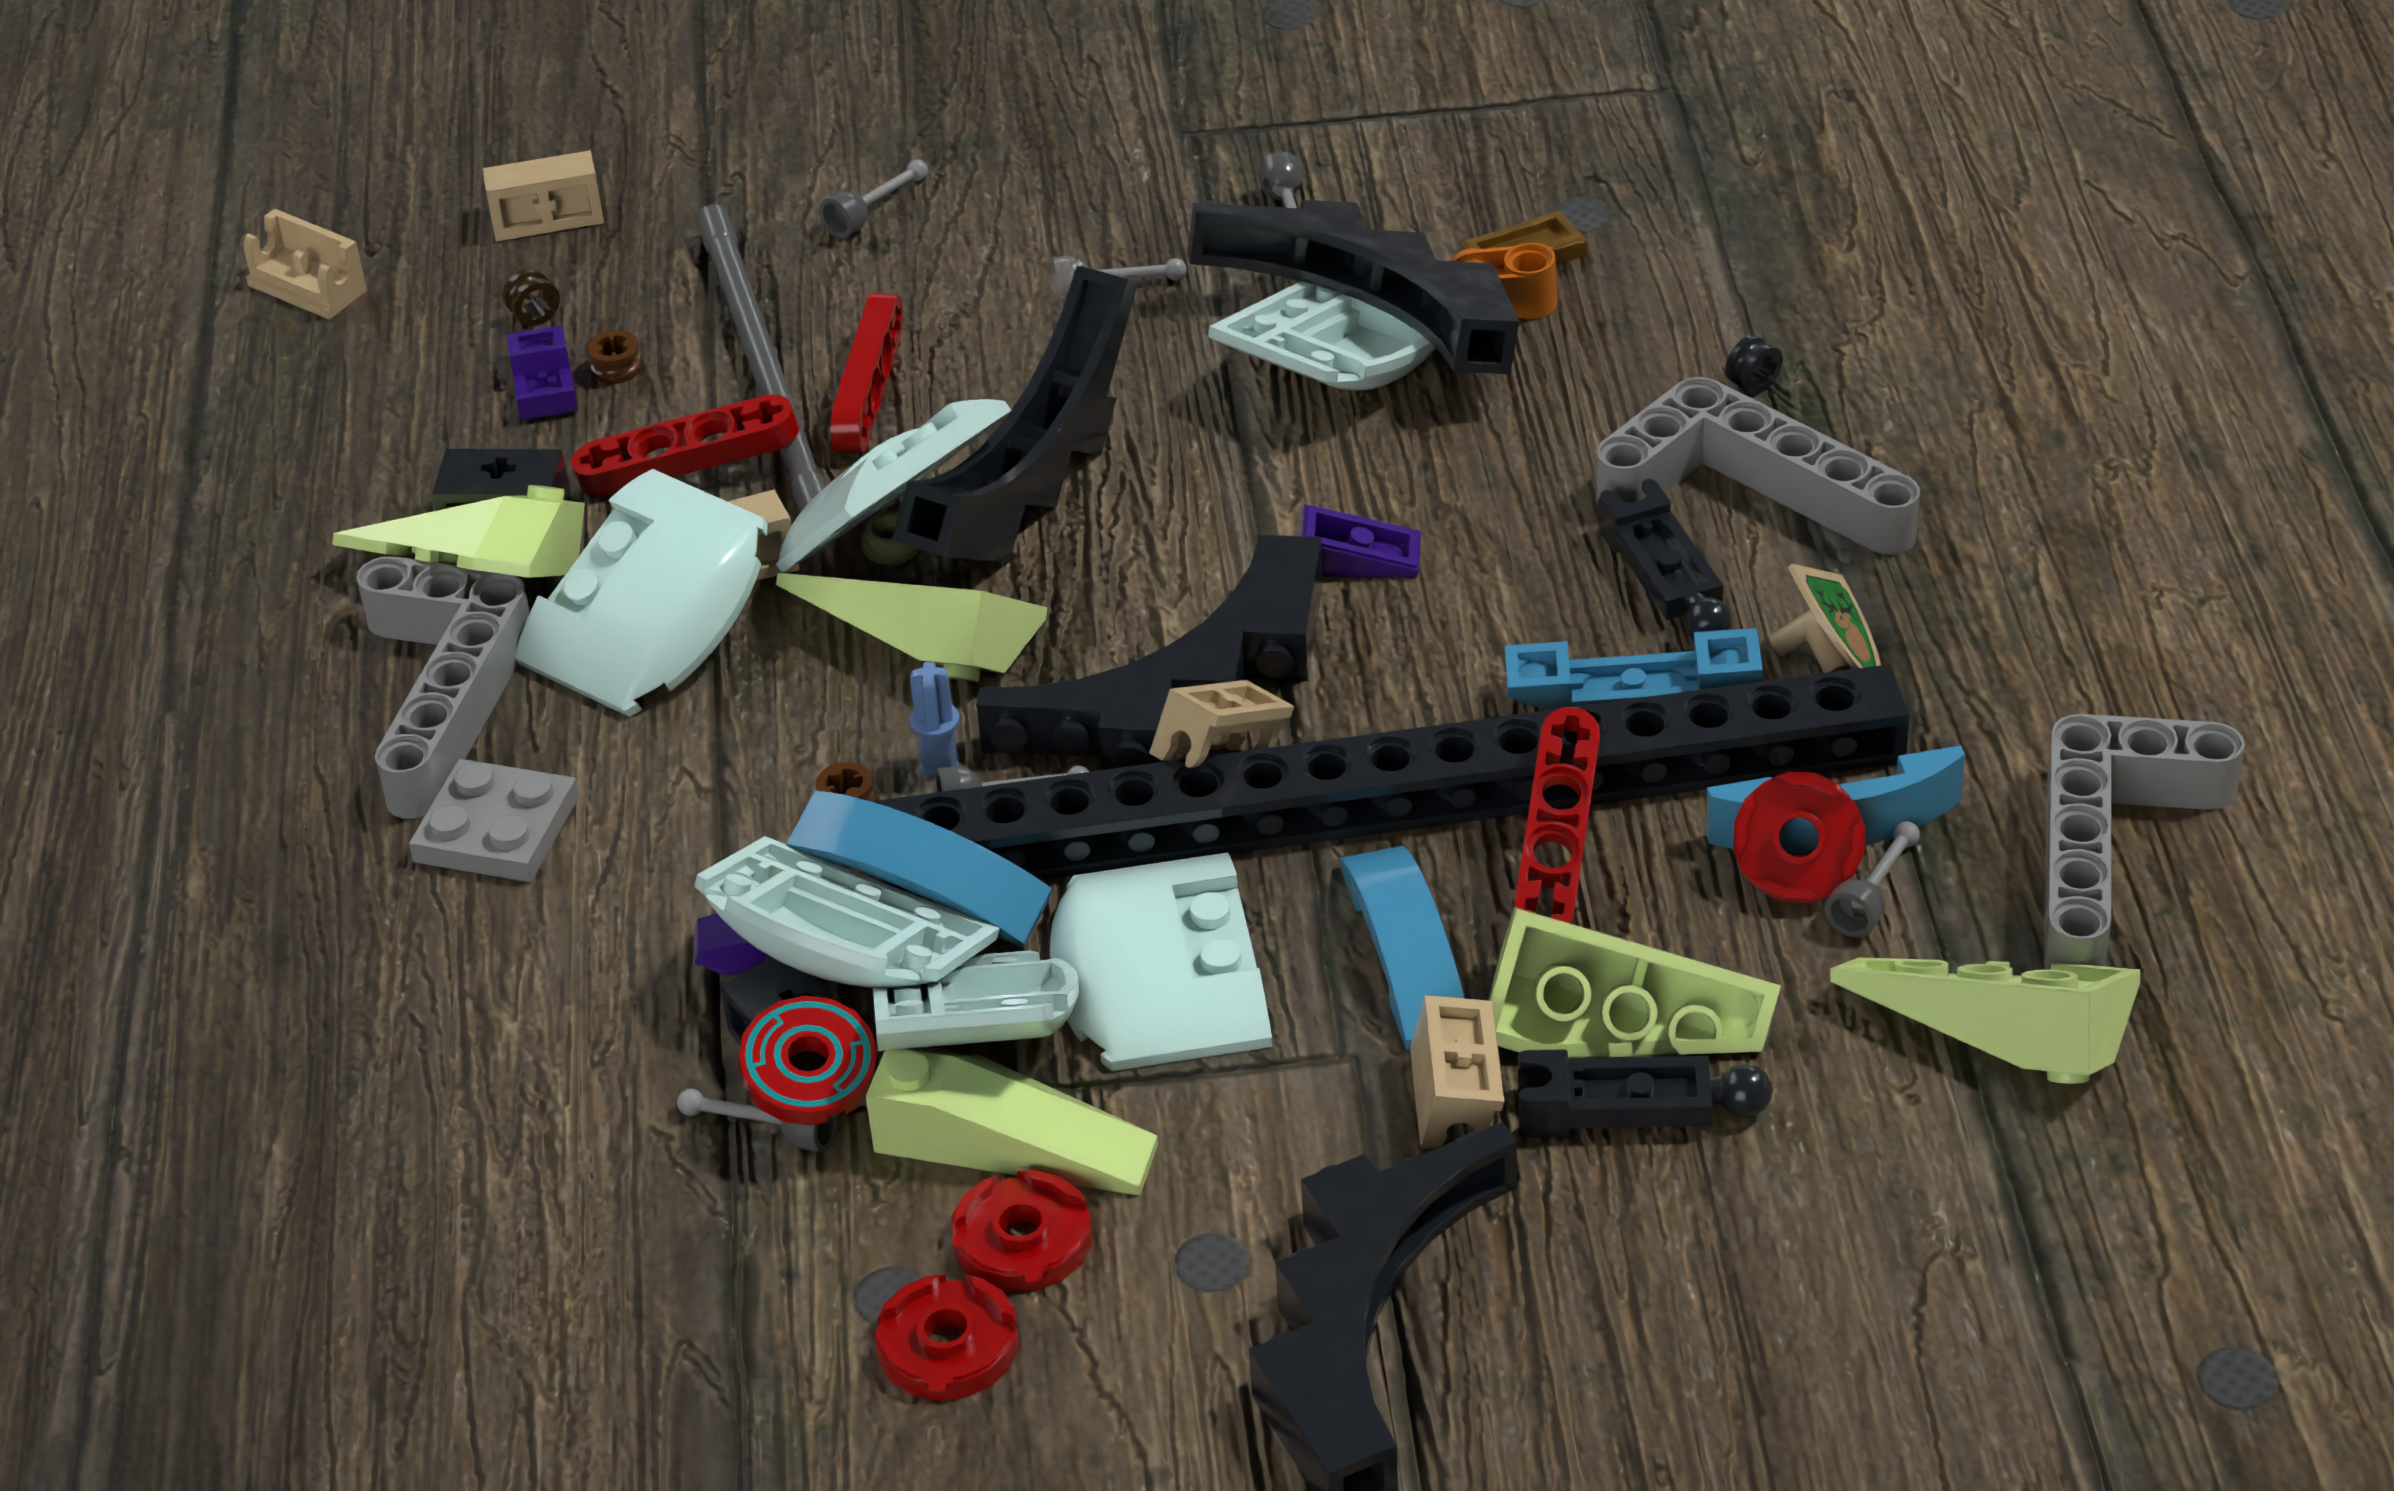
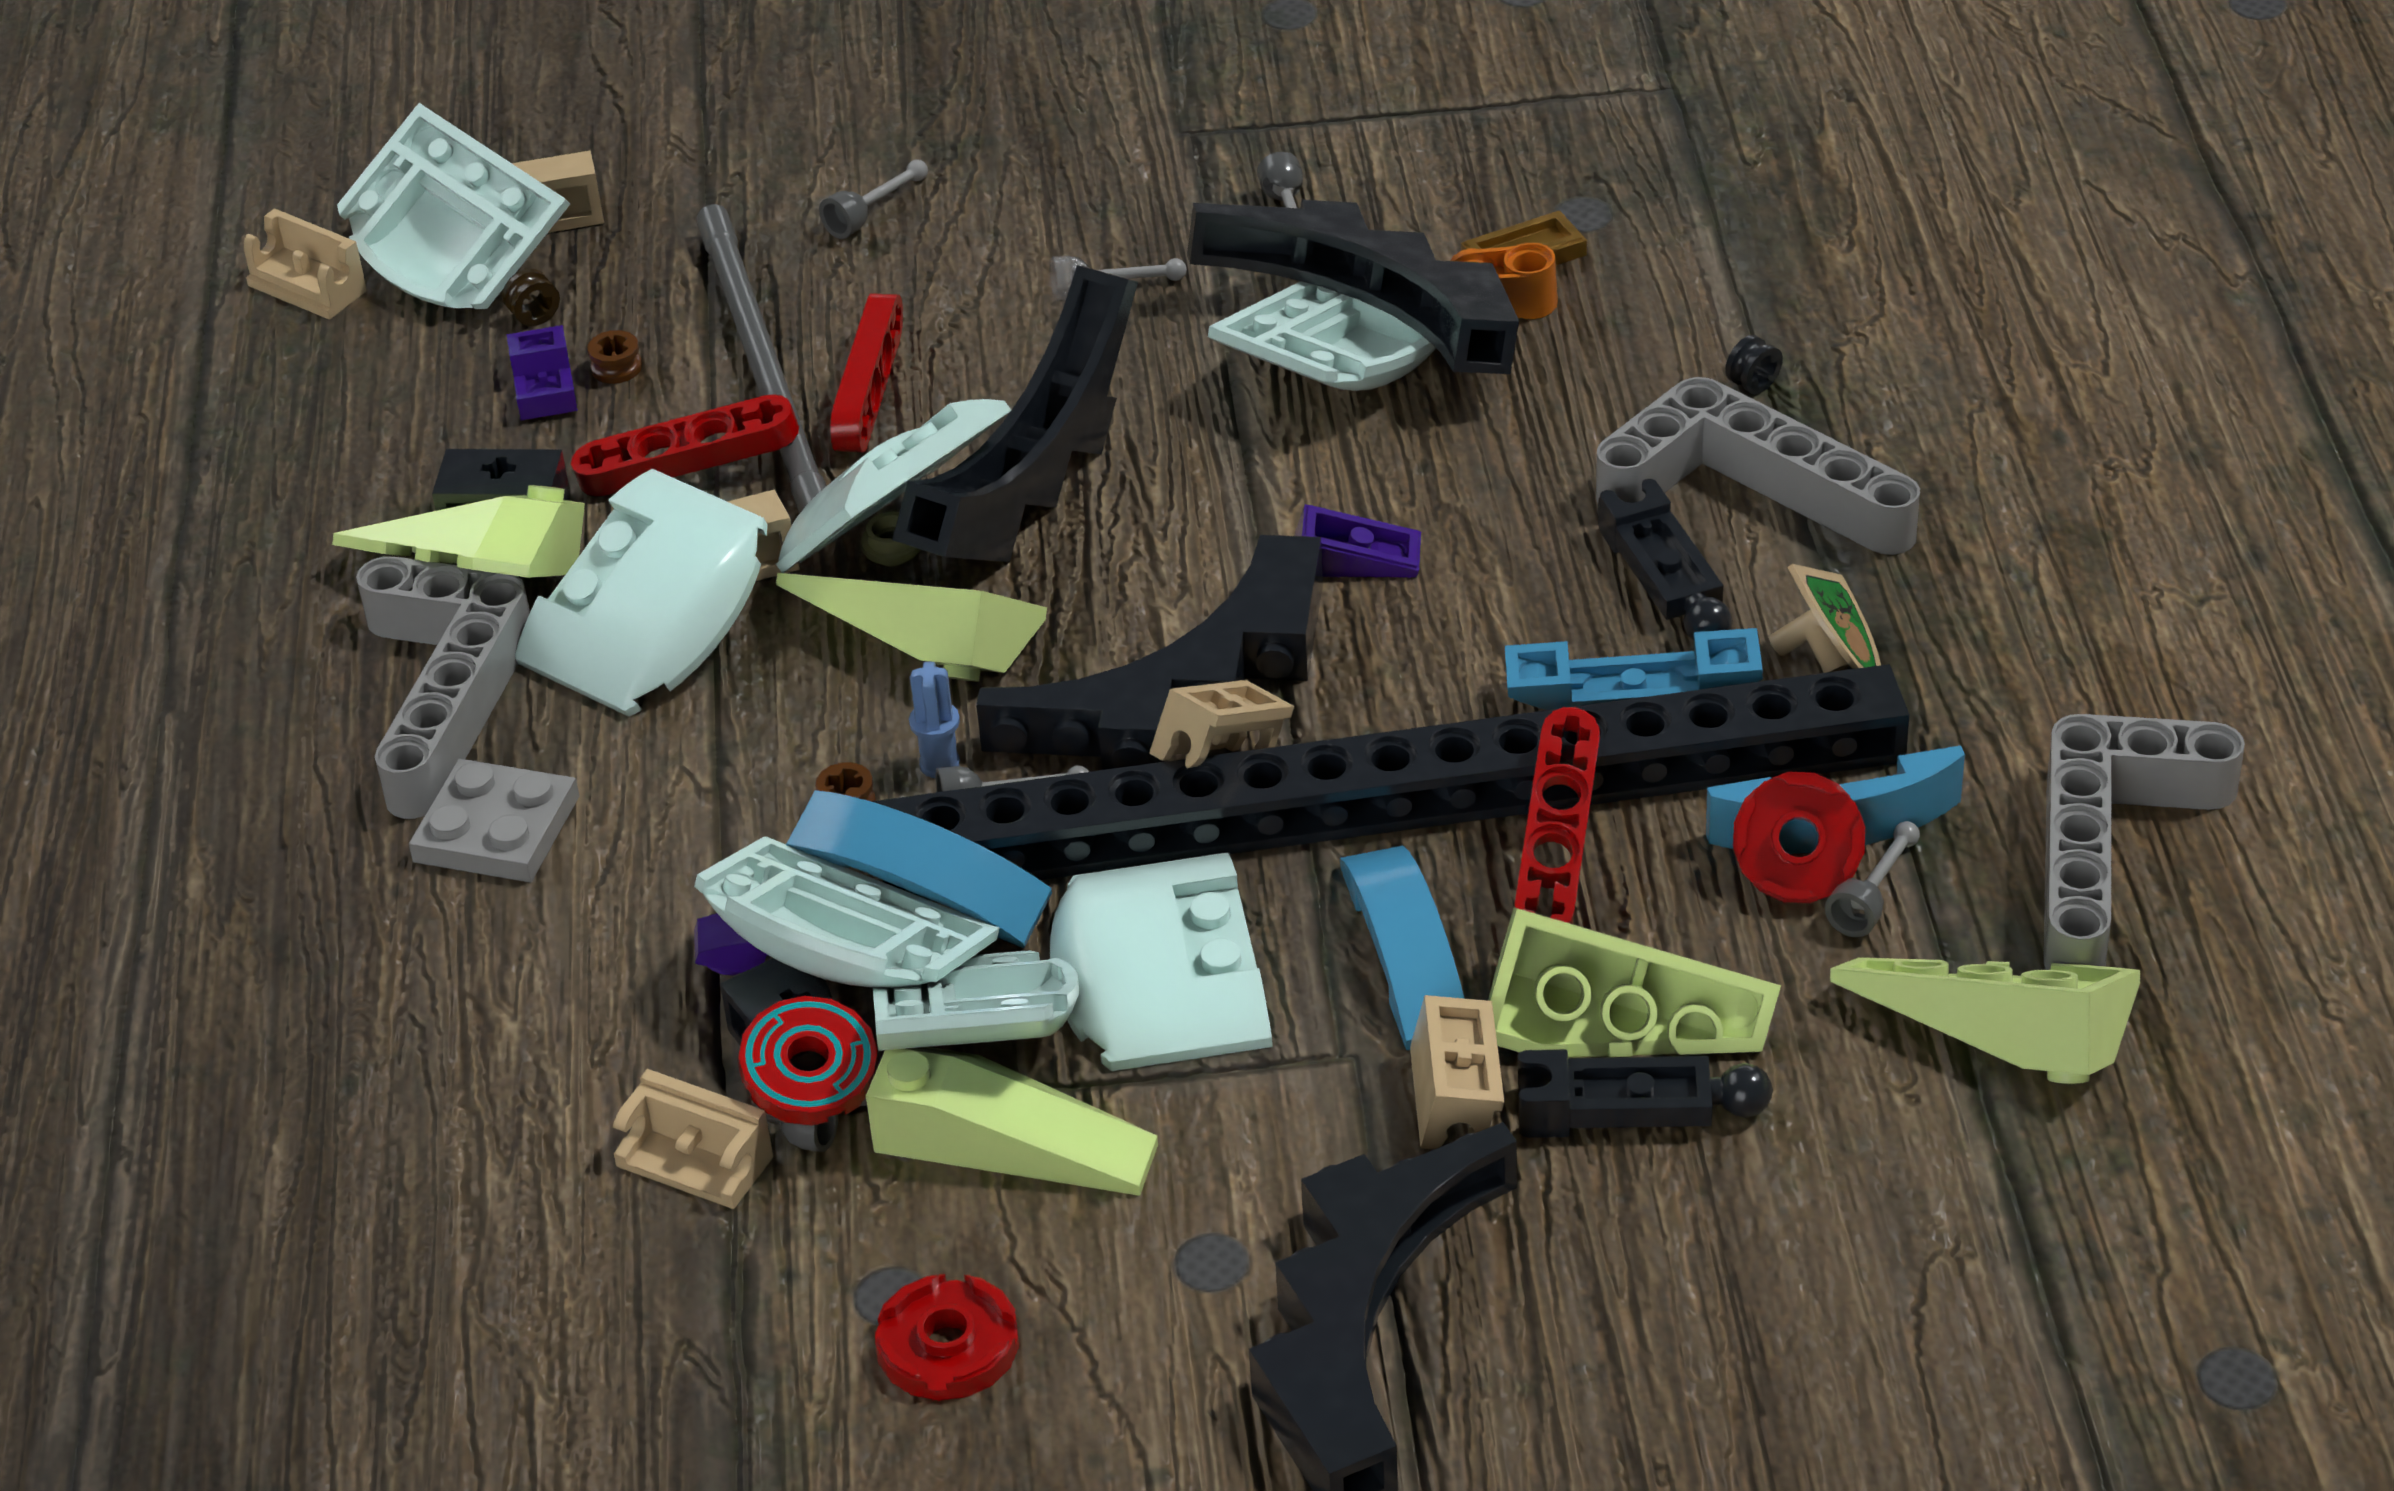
red tile [951,1170,1092,1292] -> none
none -> light aqua slope [337,103,570,309]
none -> tan hinge [613,1069,773,1209]

